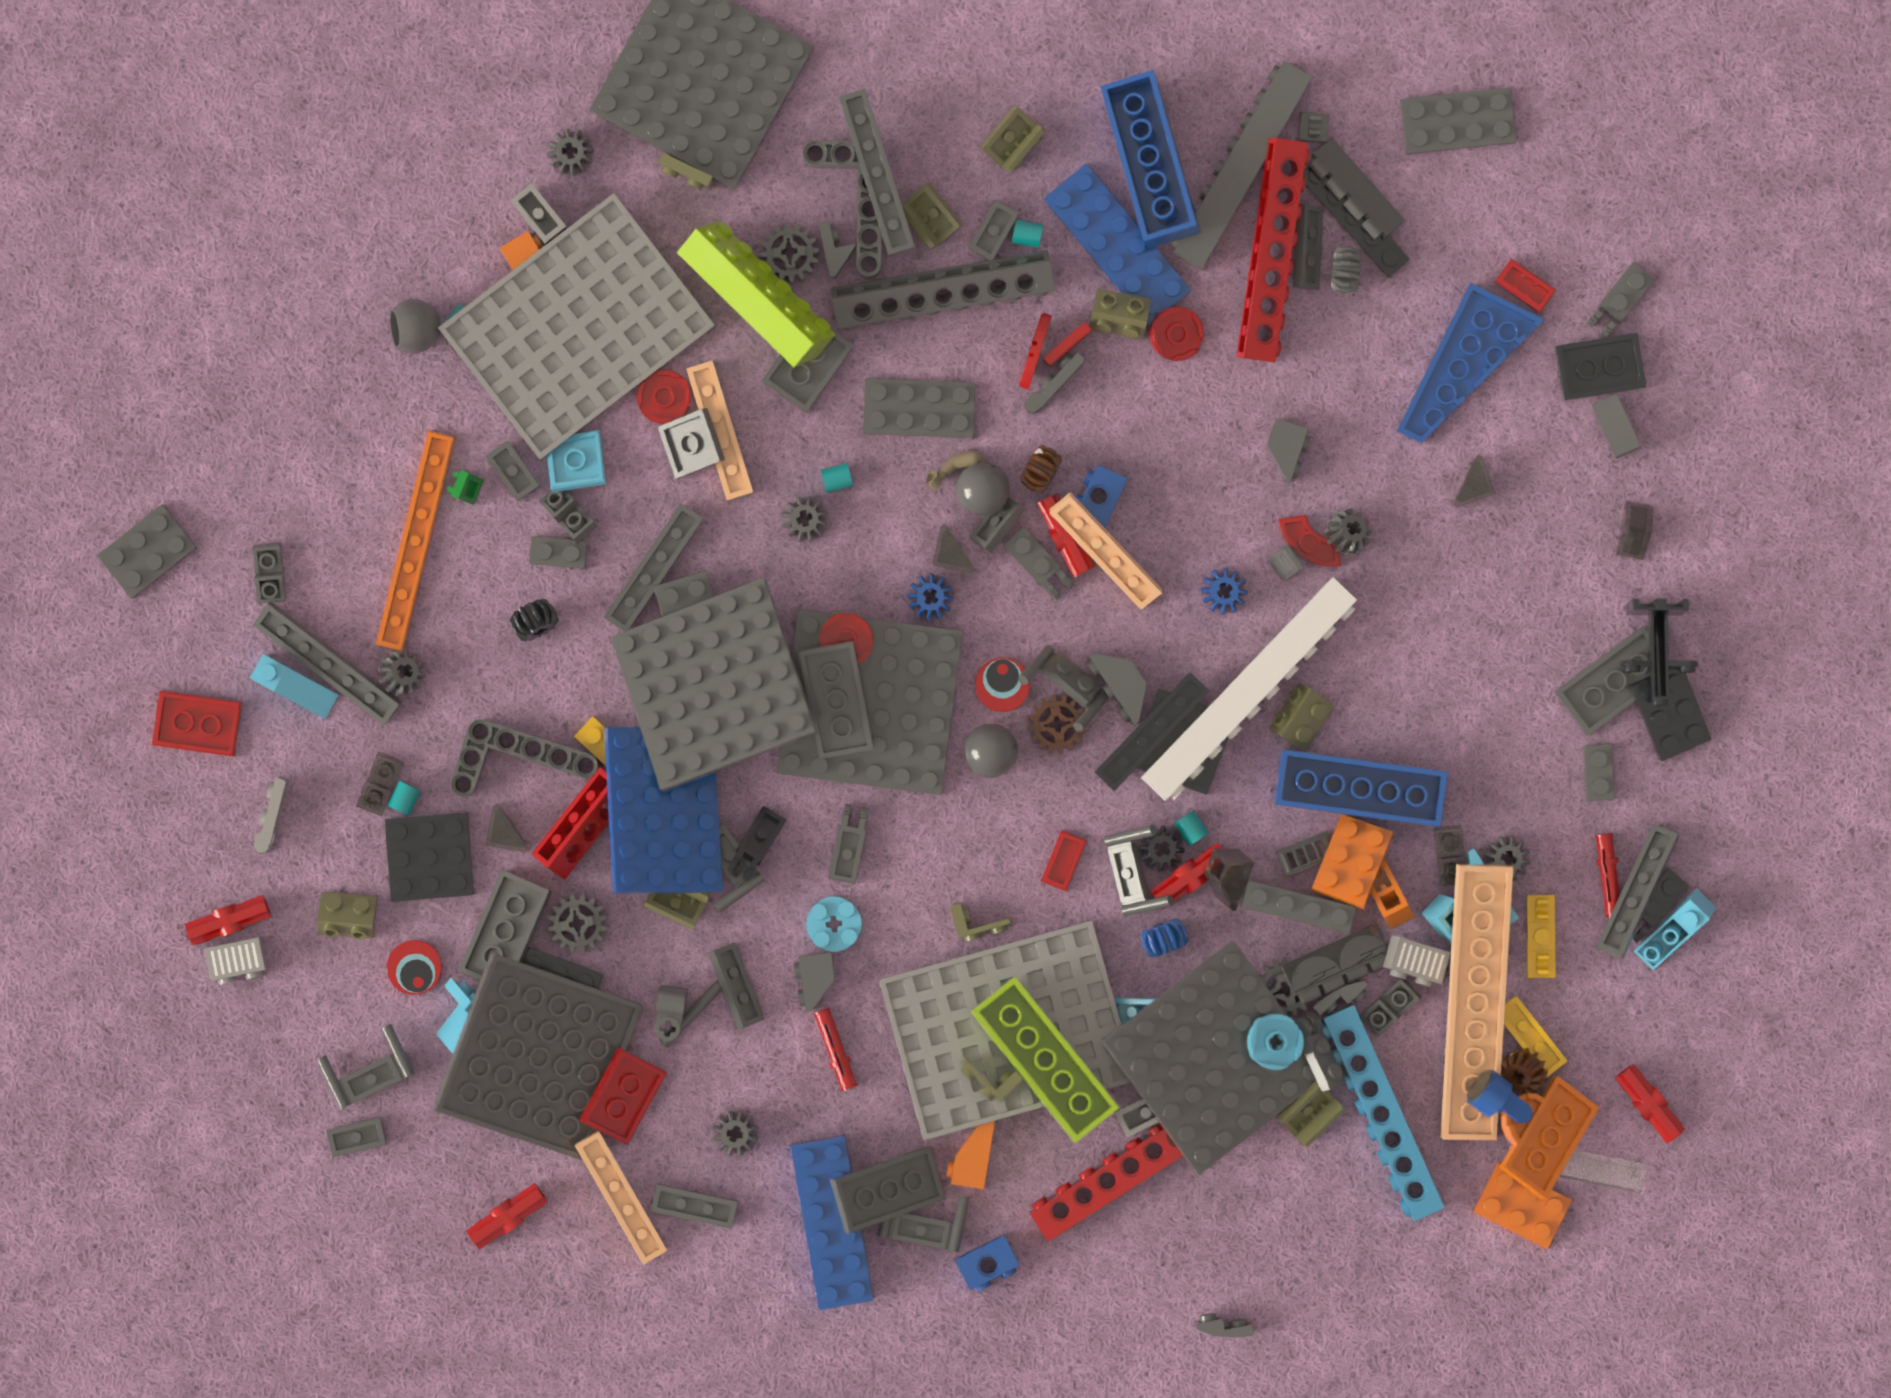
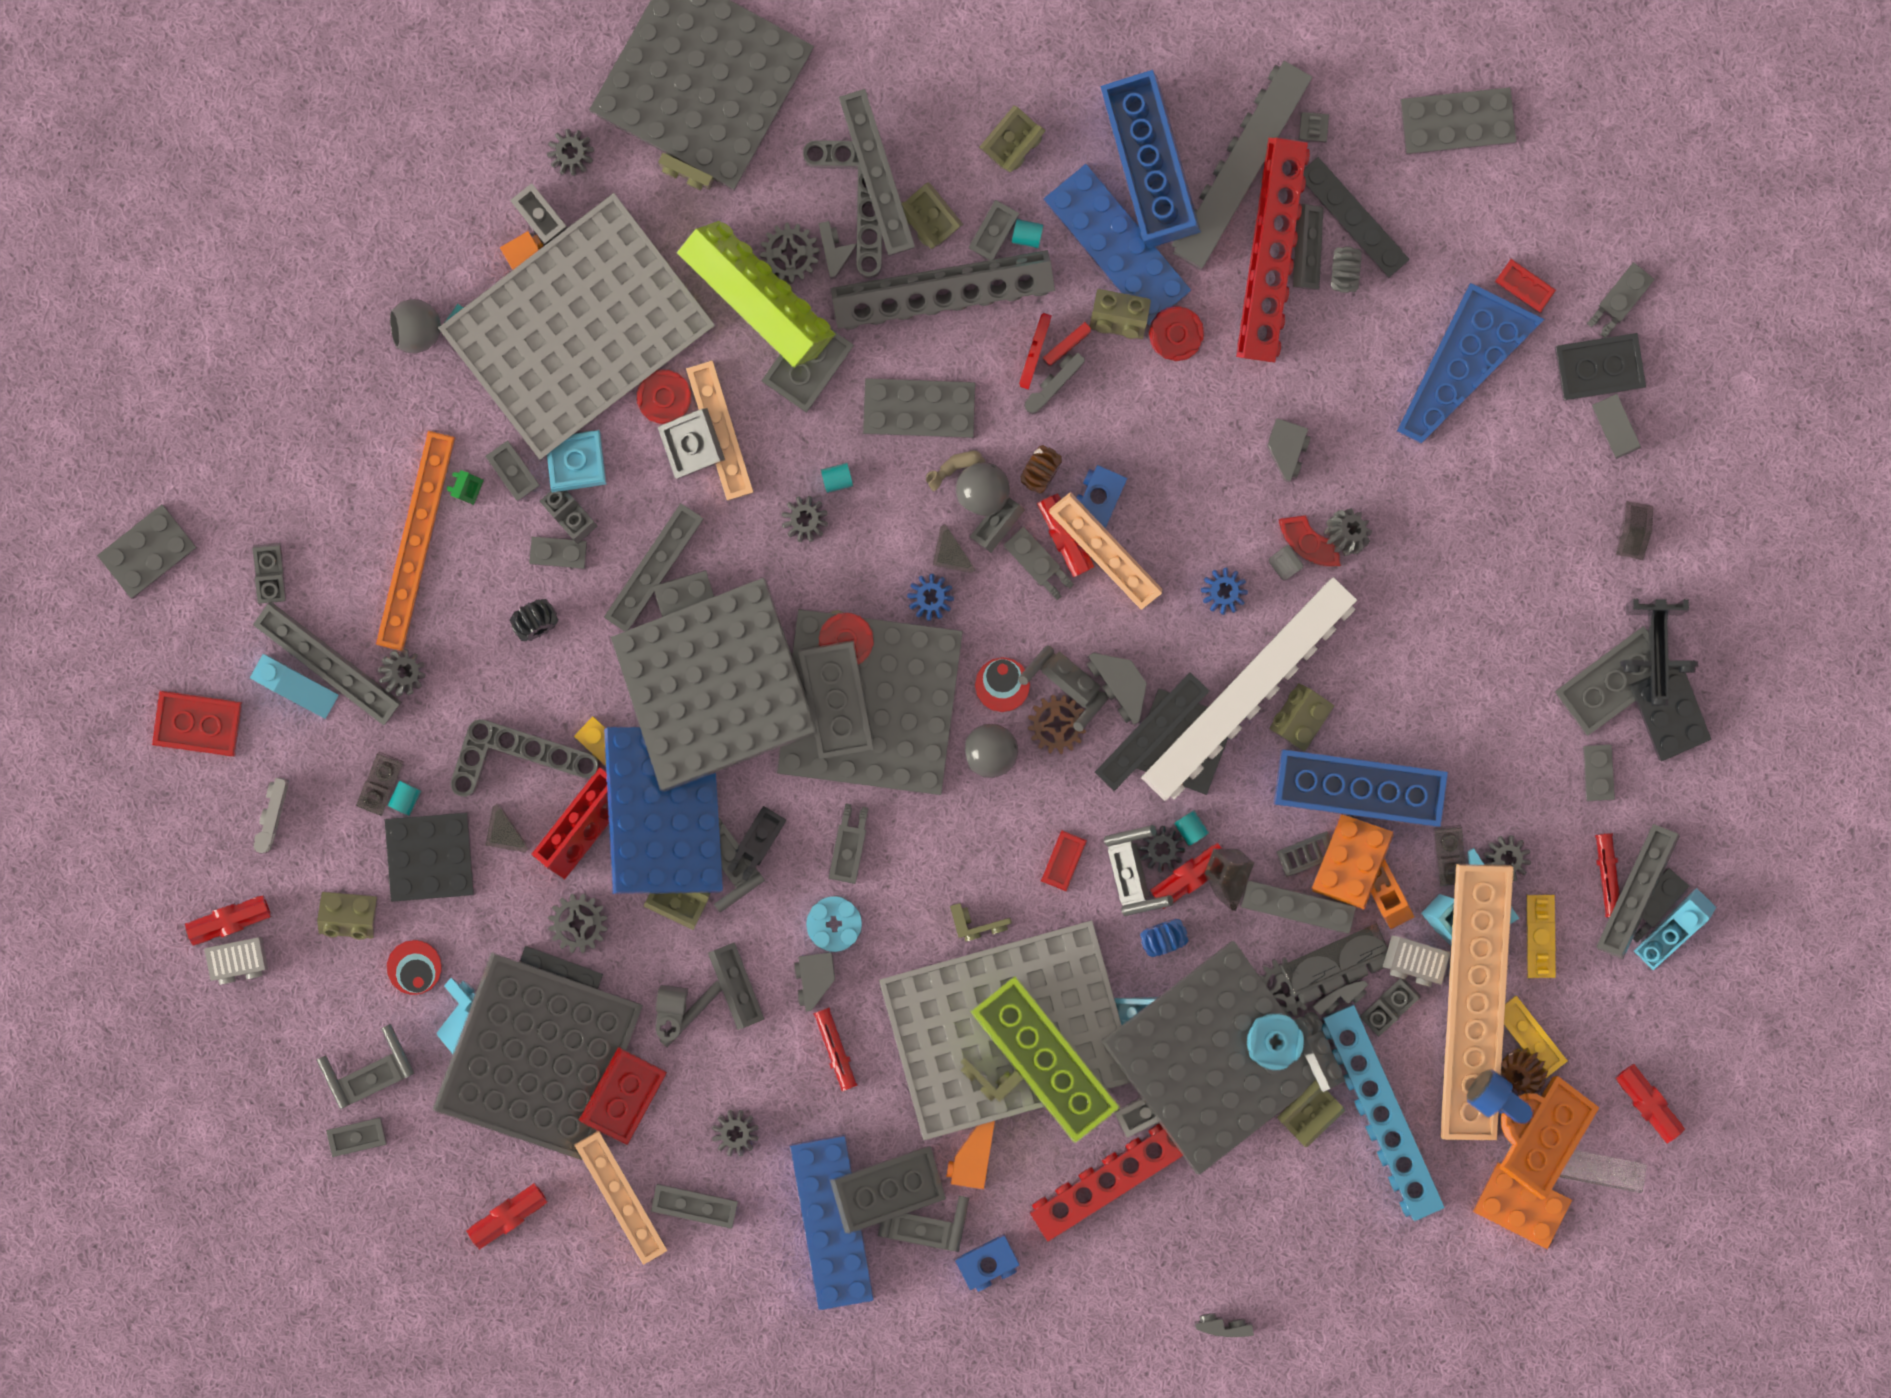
dark grey plate [458,869,553,981] -> none
dark grey windscreen [1309,138,1405,239] -> none
clear smoke slope [1452,455,1496,508] -> none

